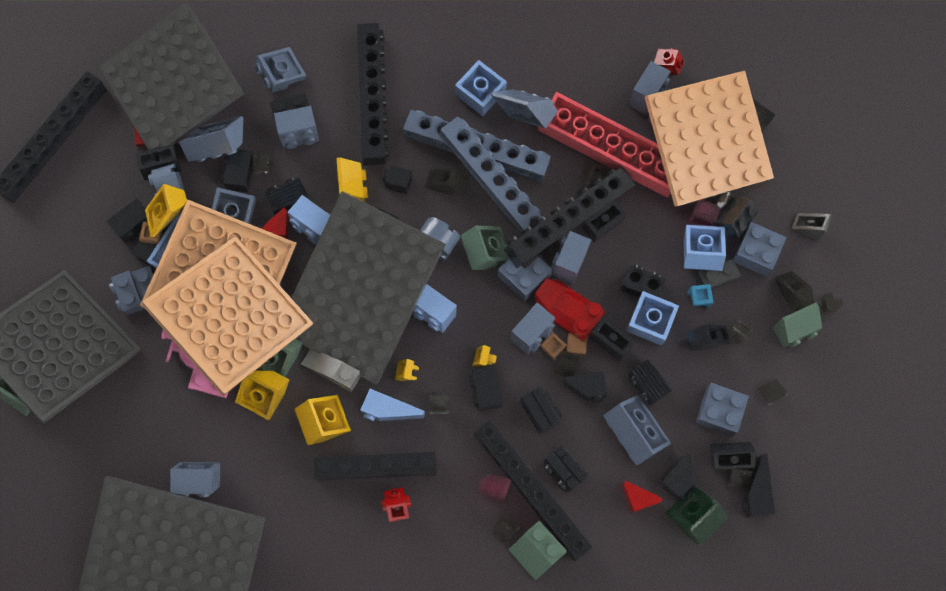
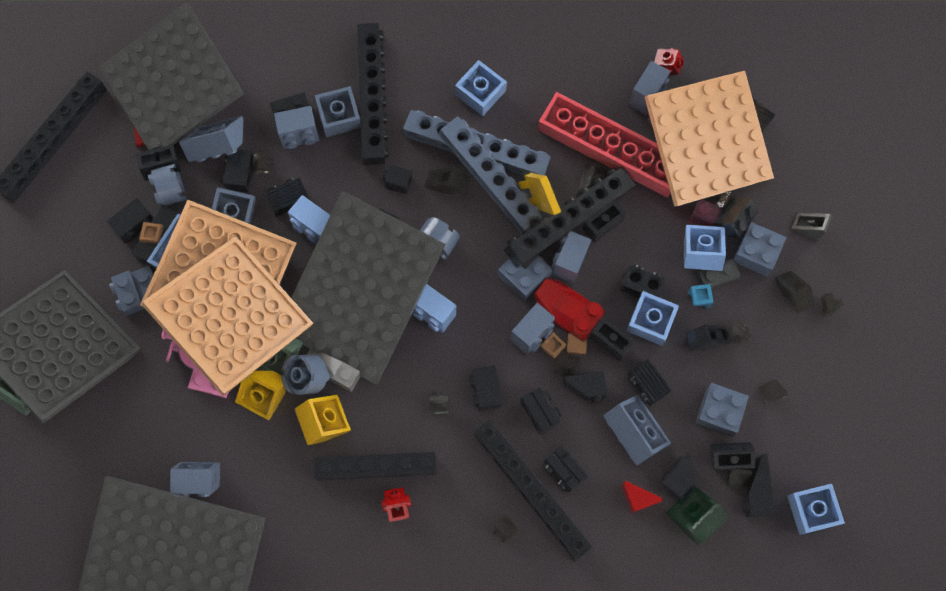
yellow slope [145,184,187,237] -> none
sand blue plate [254,47,306,93] -> none
red slope [261,208,289,239] -> none
yellow slope [337,157,368,202] -> none
light blue slope [360,389,425,422] -> none
yellow tile [394,359,419,381] -> none
sand green slope [461,225,509,270] -> none
yellow tile [473,345,497,368] -> none
clear pink slope [478,474,511,503] -> none
sand blue slope [491,89,558,129] -> none
sand green slope [508,521,567,581] -> none
sand green slope [773,302,822,348] -> none
none -> sand blue brick [282,355,330,395]
none -> sand blue brick [315,86,361,137]
none -> yellow tile [518,173,561,215]
none -> light blue brick [787,484,845,535]

